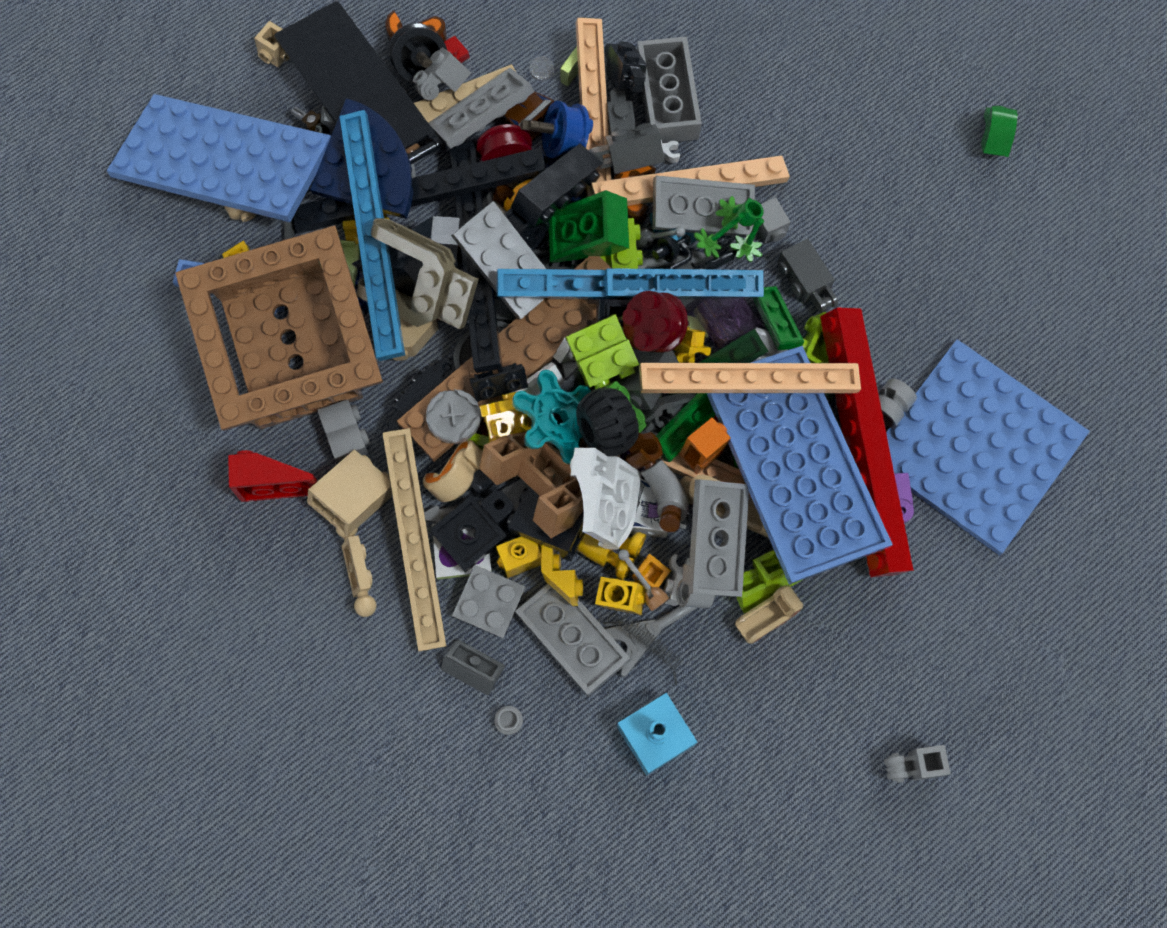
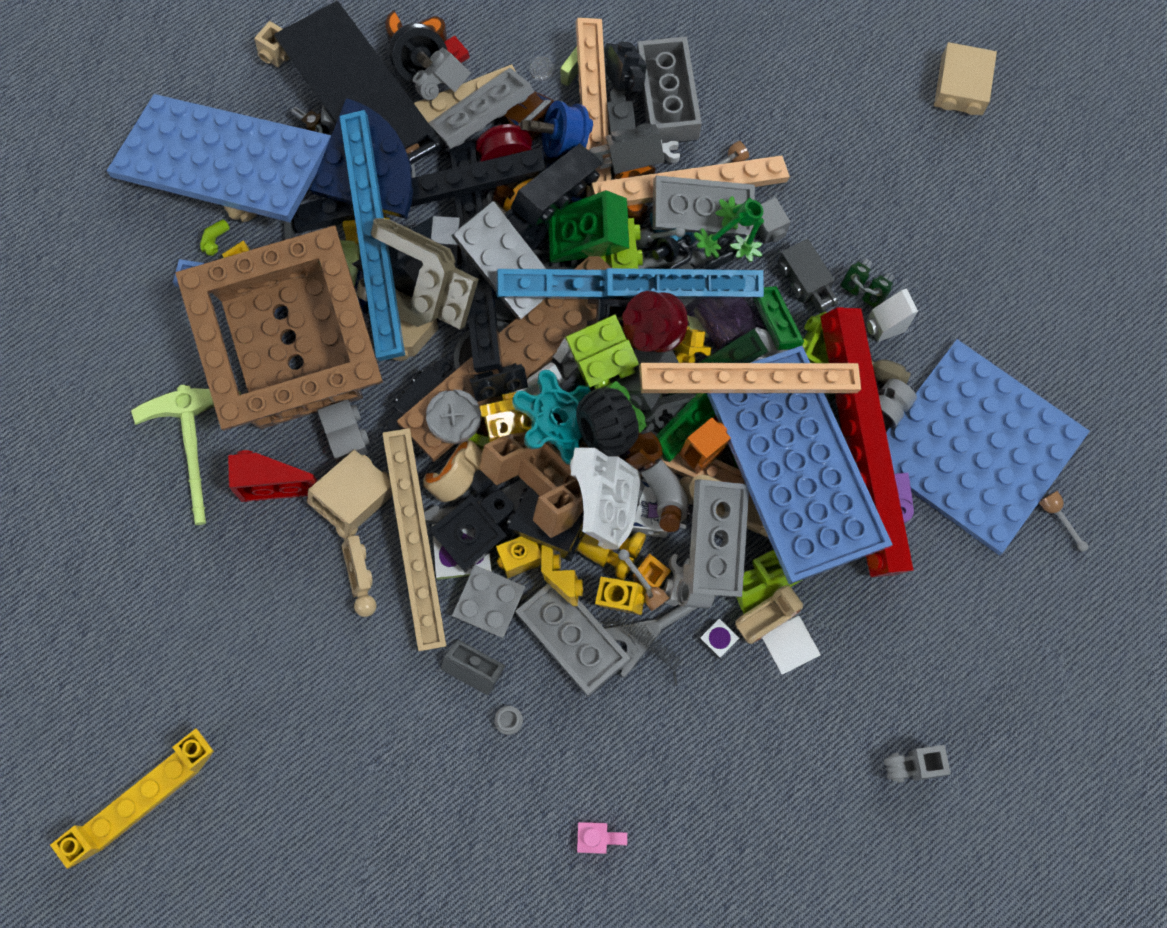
medium azure brick [617,693,697,776] -> none
green brick [981,106,1017,157] -> none
none -> yellow slope [50,728,214,869]
none -> yellowish green piece [131,385,241,525]
none -> lime arm [200,219,230,256]
none -> bright pink plate [577,822,627,854]
none -> tile [699,619,739,659]
none -> medium nougat hinge [716,141,749,165]
none -> white sticker [762,616,820,674]
none -> dark green piece [840,259,894,308]
none -> white slope [866,288,918,342]
none -> dark tan plant [872,359,911,385]
none -> tan brick [934,42,997,115]
none -> hinge [1039,491,1088,552]

